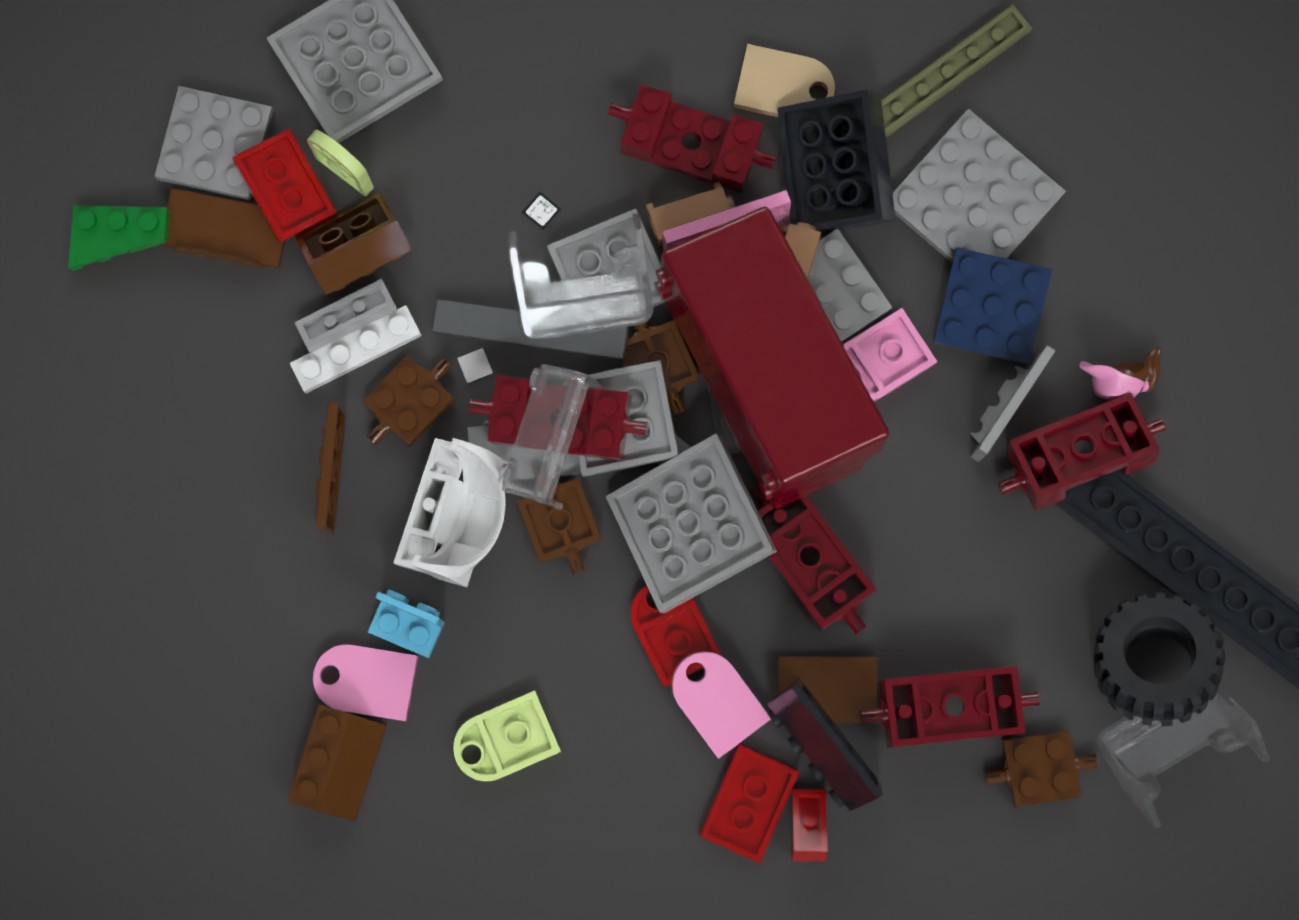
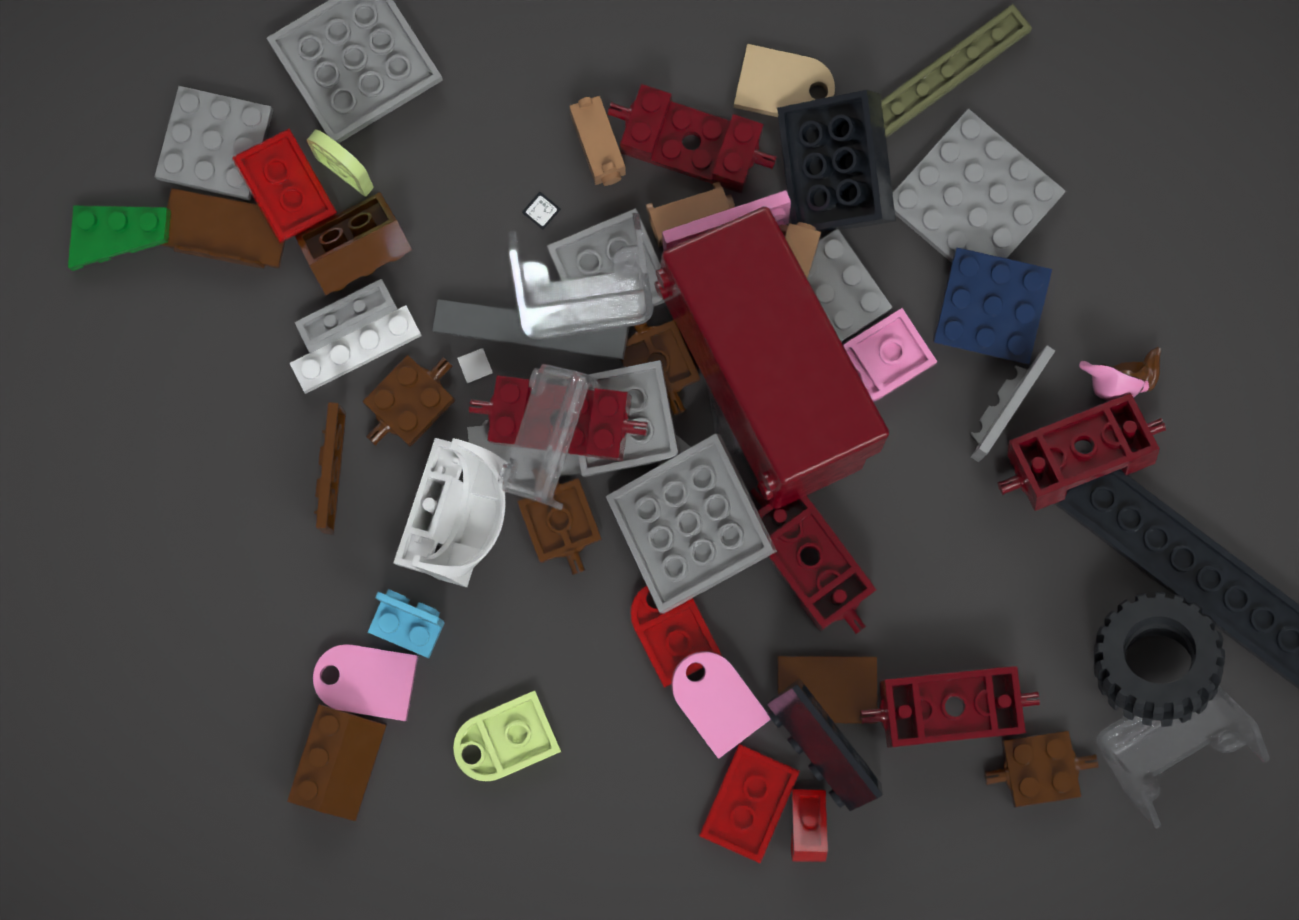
none -> medium nougat brick [569,96,626,186]

